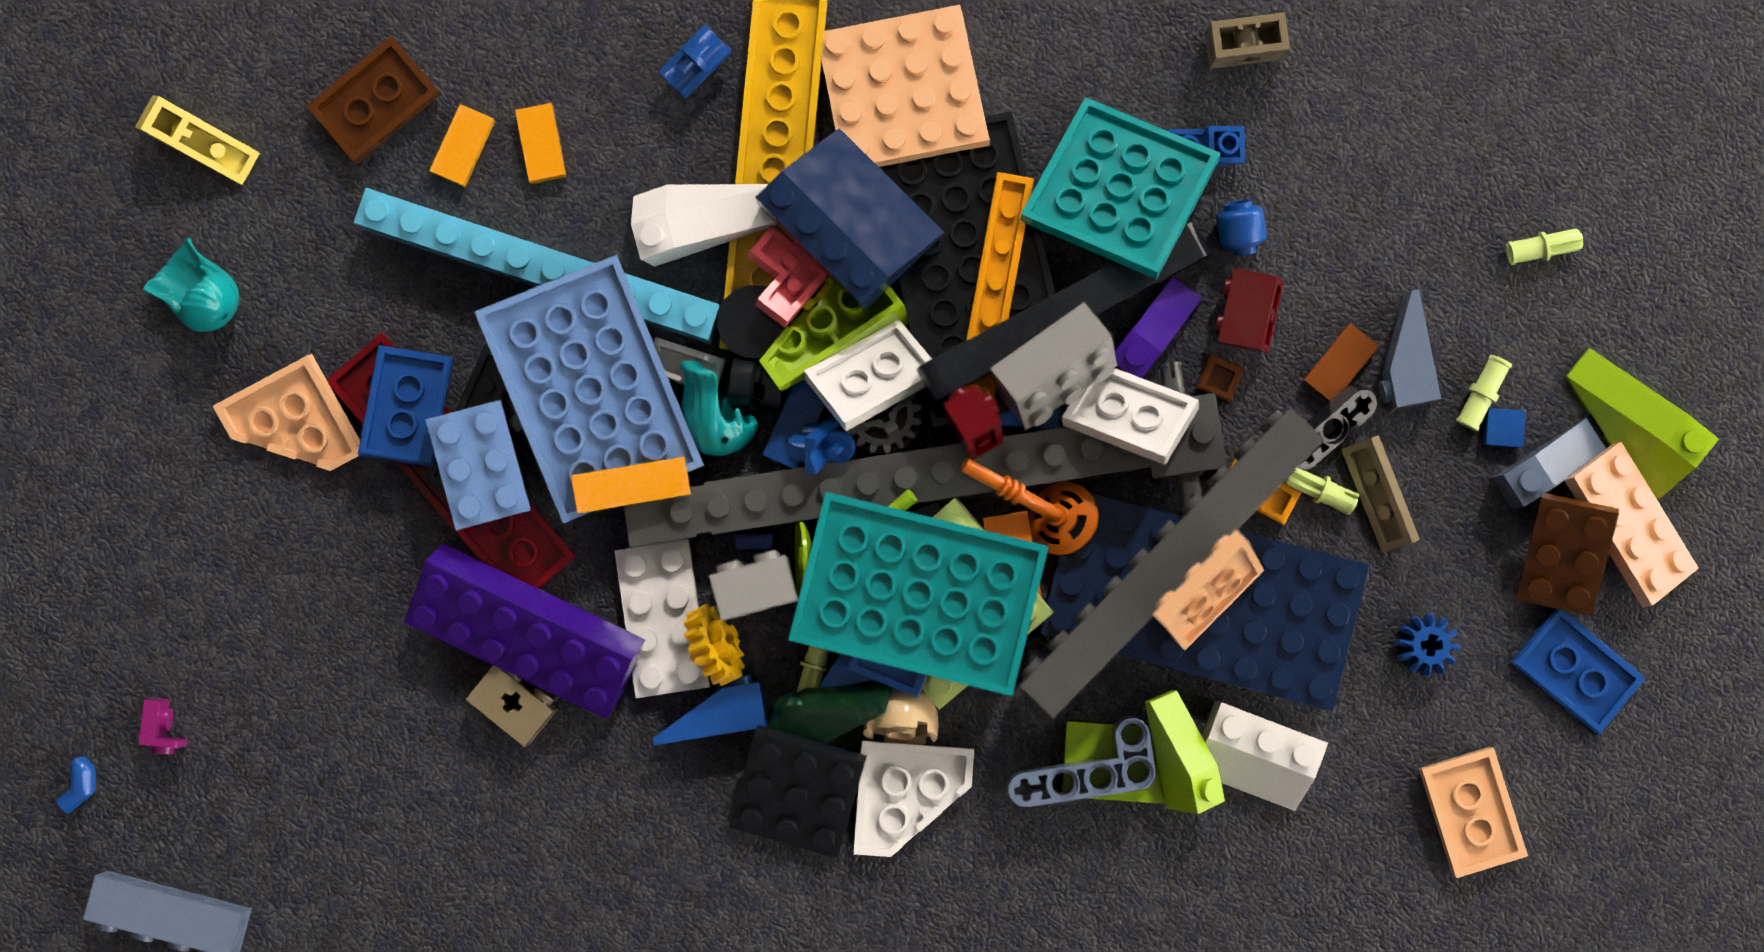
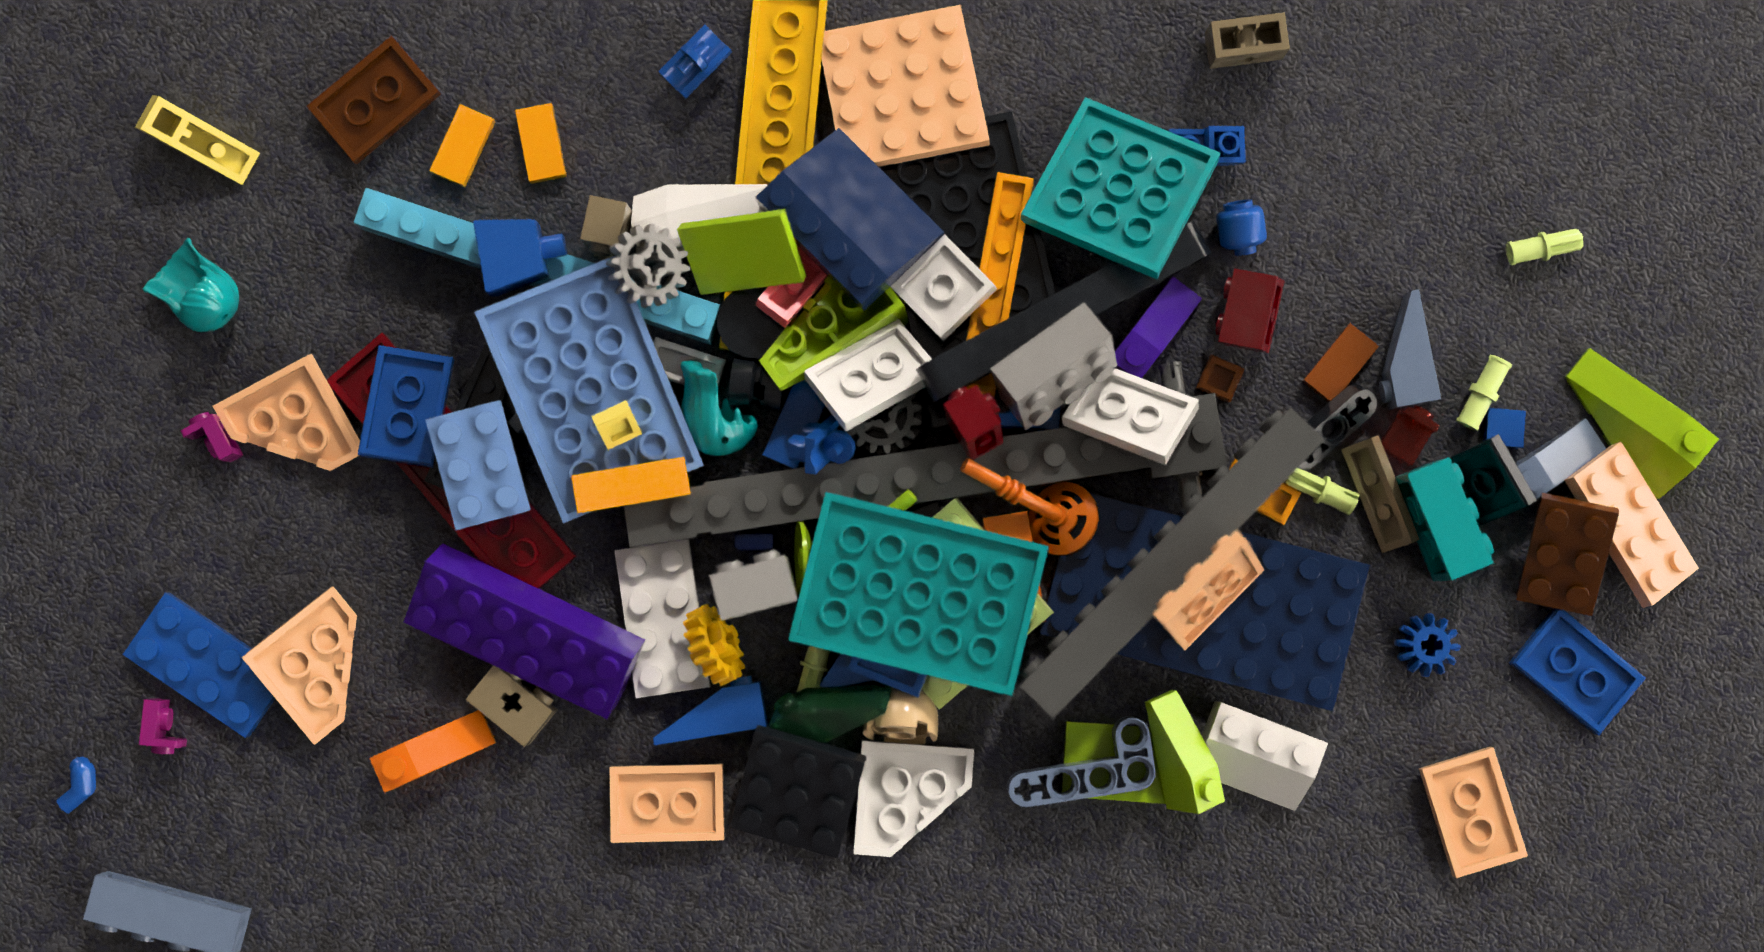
none -> blue plate [122,592,275,738]
none -> magenta bracket [180,412,244,462]
none -> light nougat plate [241,586,357,745]
none -> orange slope [369,710,496,793]
none -> blue torso [473,219,567,297]
none -> dark tan brick [580,195,632,260]
none -> light yellow plate [591,400,642,450]
none -> light grey gear [606,224,690,308]
none -> light nougat plate [610,764,725,843]
none -> lime tile [677,209,807,295]
none -> white plate [890,234,998,341]
none -> clear red bracket [1381,405,1440,466]
none -> teal brick [1395,457,1494,581]
none -> black tile [1450,434,1537,526]

